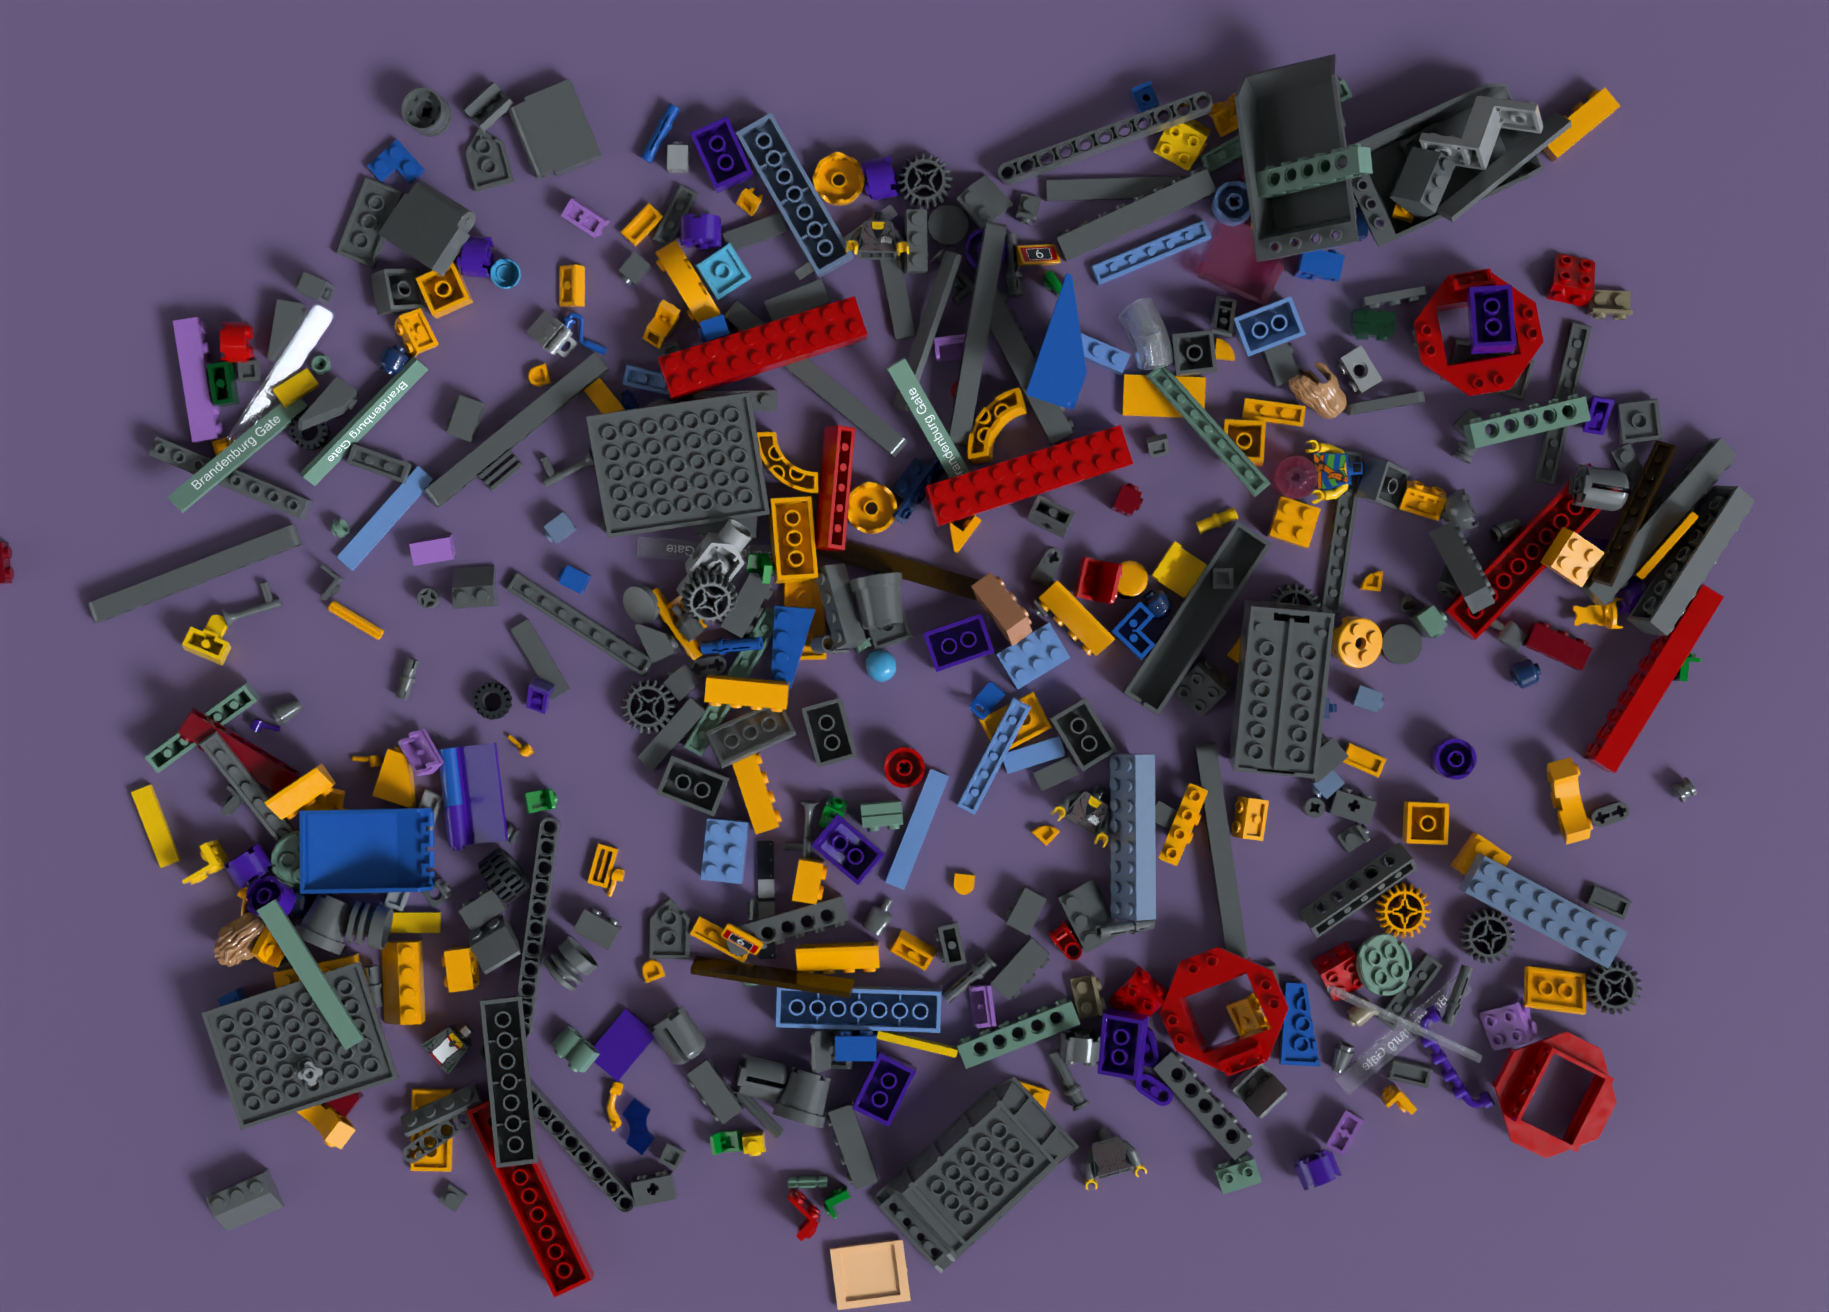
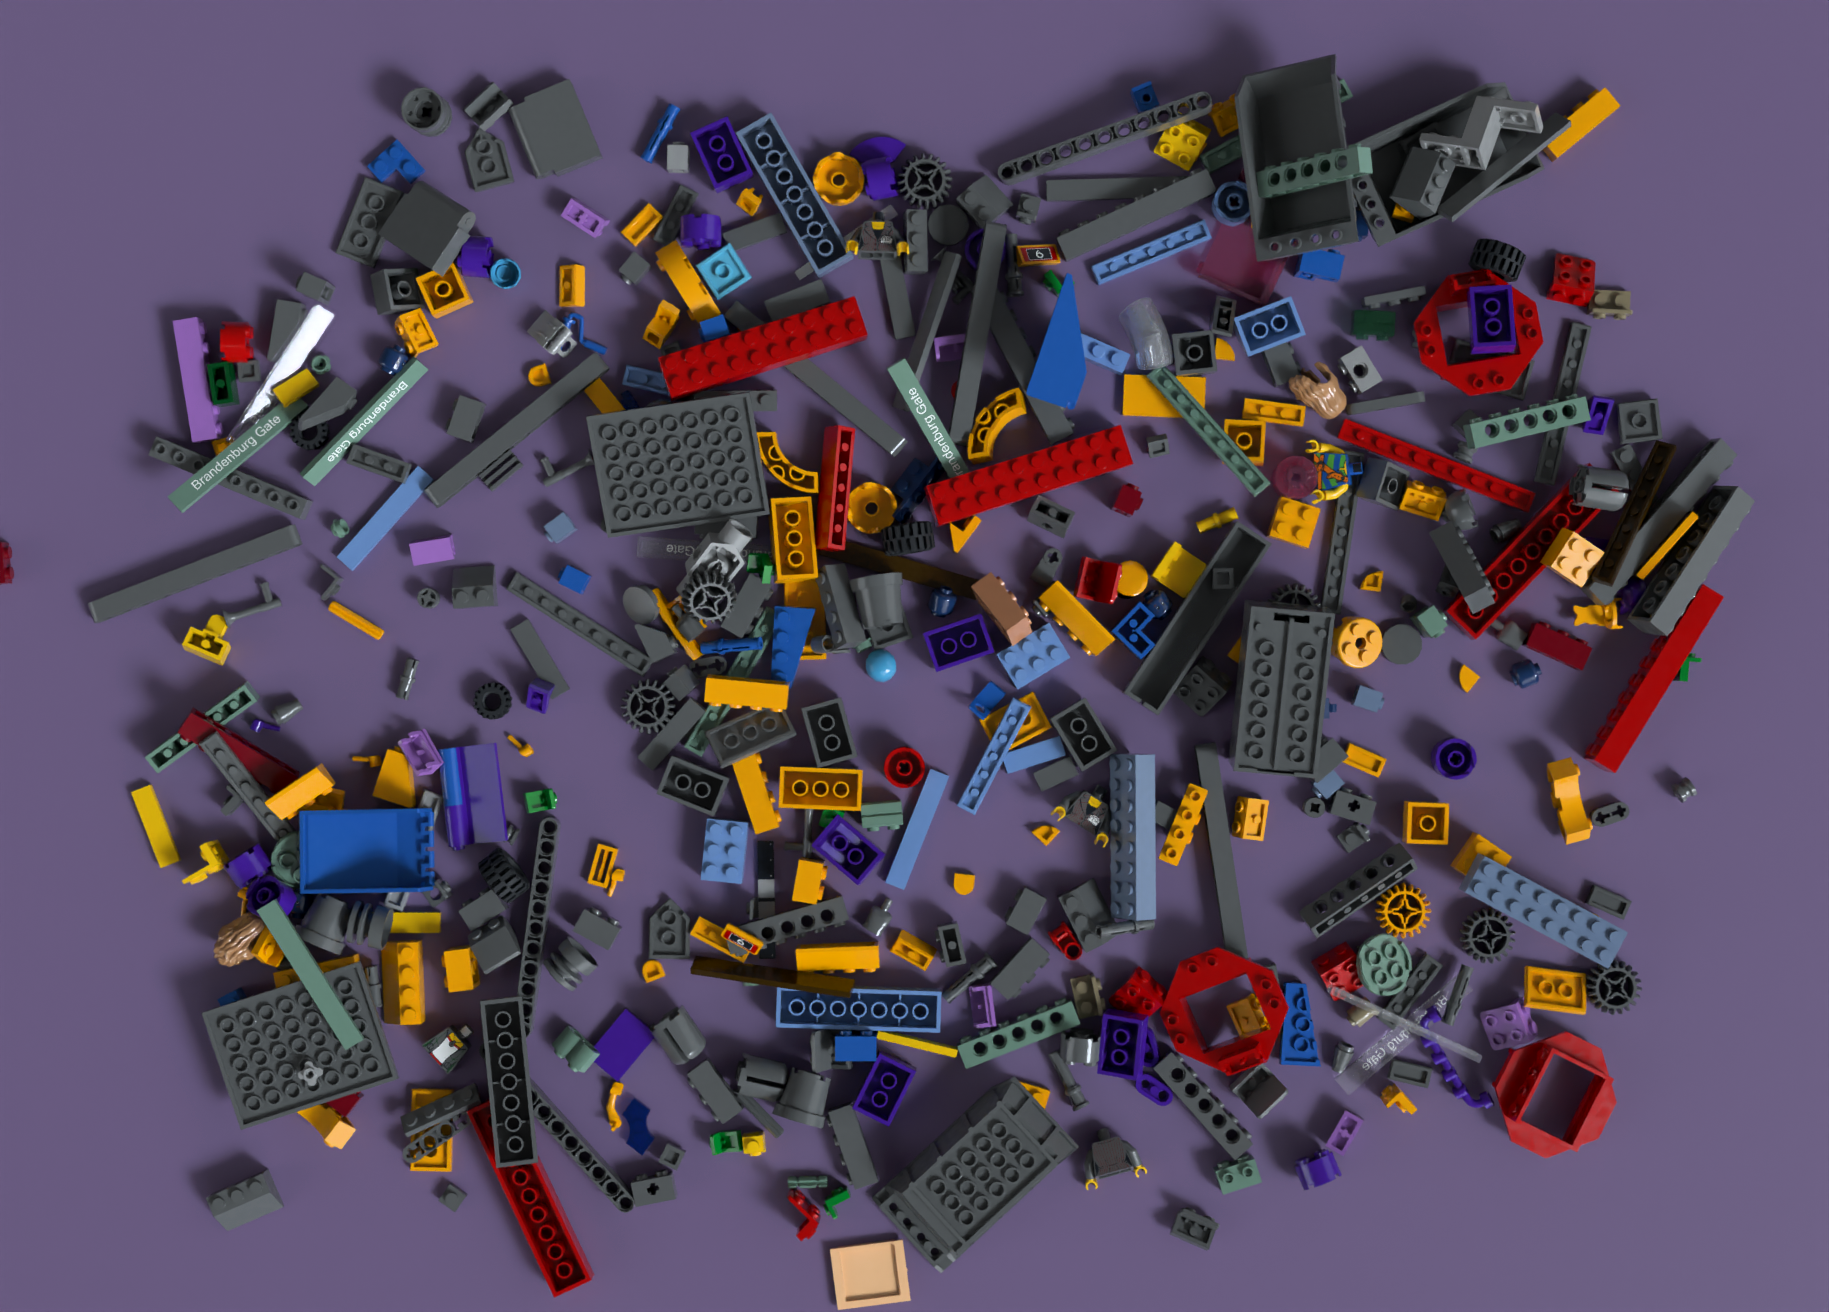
none -> light orange slope [778,766,863,811]
none -> dark purple tile [849,137,906,163]
none -> black tyre [881,521,935,556]
none -> dark blue head [927,586,957,618]
none -> dark grey bracket [1170,1207,1220,1251]
none -> red plate [1337,419,1536,513]
none -> light orange tile [1459,664,1480,693]
none -> black tyre [1468,238,1526,282]

